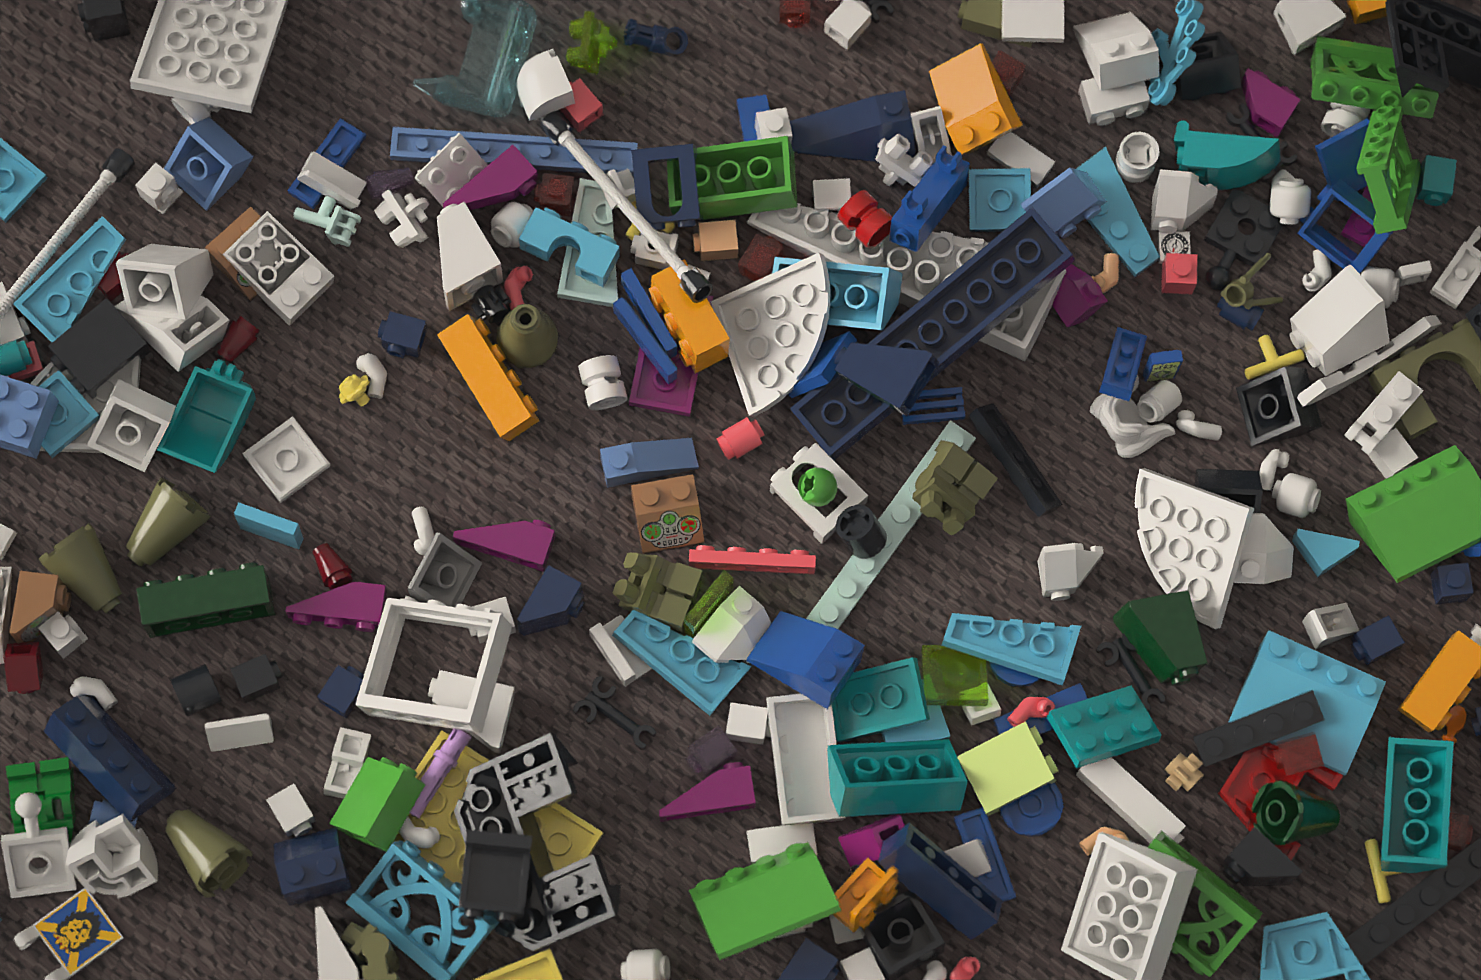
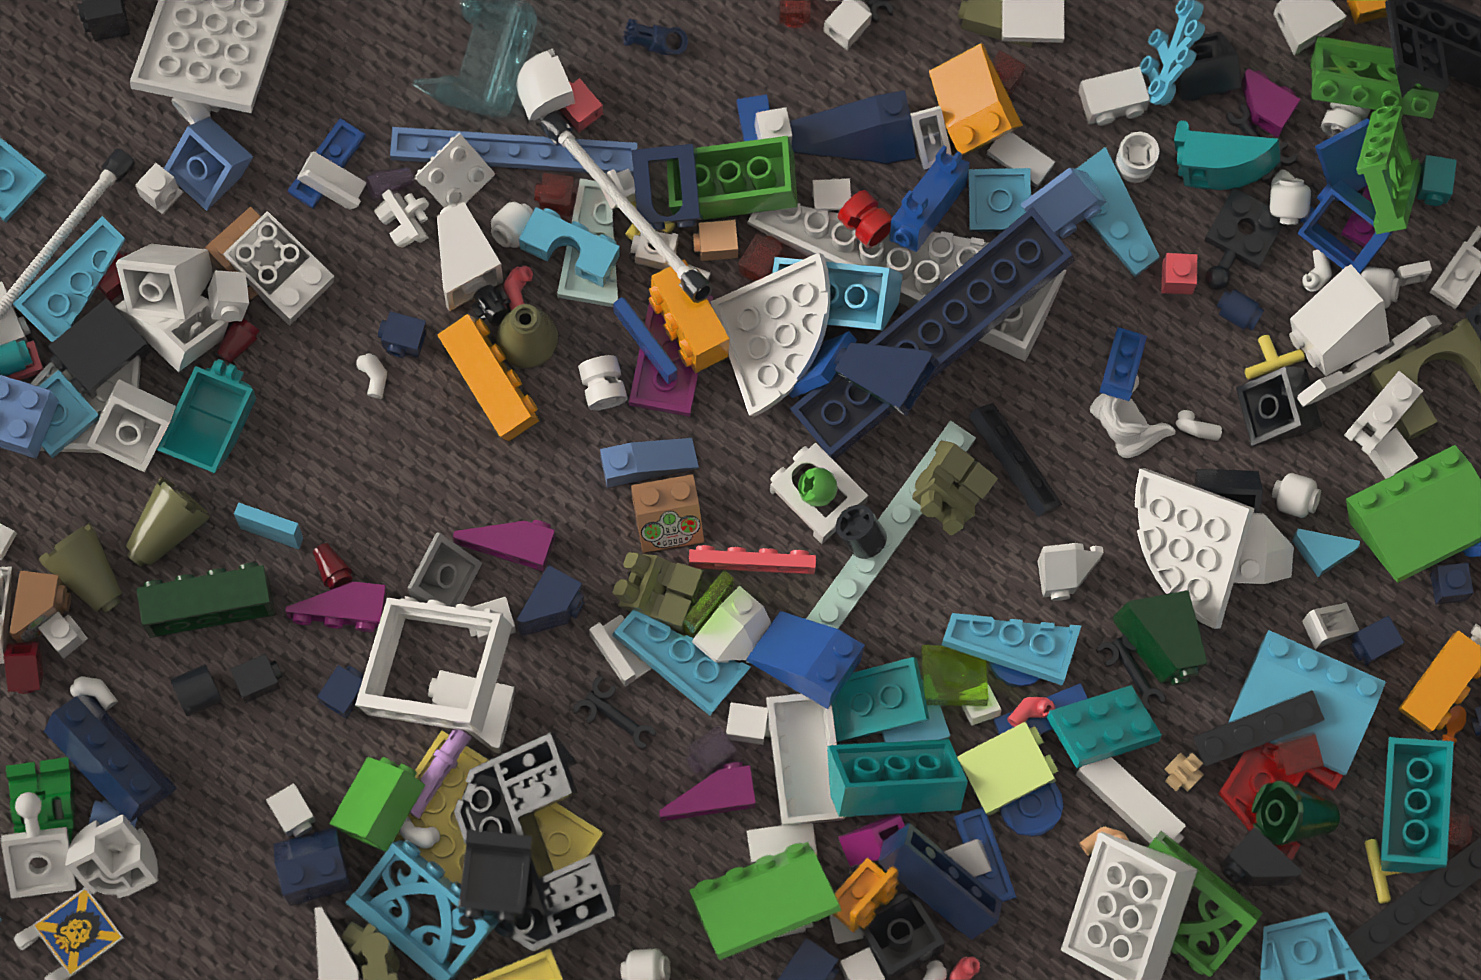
olive cone [166,809,252,897] -> none
white slope [205,713,274,752] -> none
white tile [242,416,331,503] -> none
light aqua arm [294,196,362,246] -> none
white slope [323,727,371,799] -> none
light yellow plant [339,374,370,407] -> none
white arm [412,507,434,555] -> none
magenta slope [443,145,538,211] -> none
clear neon green hips [566,11,618,74] -> none
blue tile [621,268,678,359] -> none
coral brick [716,417,765,460] -> none
white hips [876,134,933,187] -> none
blue tile [902,387,965,425] -> none
magenta slope [1052,264,1108,327] -> none
white slope [1073,12,1159,91] -> none
light nougat arm [1091,253,1119,294] -> none
white brick [1137,380,1182,422] -> none
tile [1143,350,1183,382] -> none
white slope [1151,169,1217,234] -> none
white tile [1158,231,1190,264] -> none
olive plant [1221,253,1283,309] -> none
white arm [1259,449,1289,491] -> none
none -> white brick [208,270,249,322]

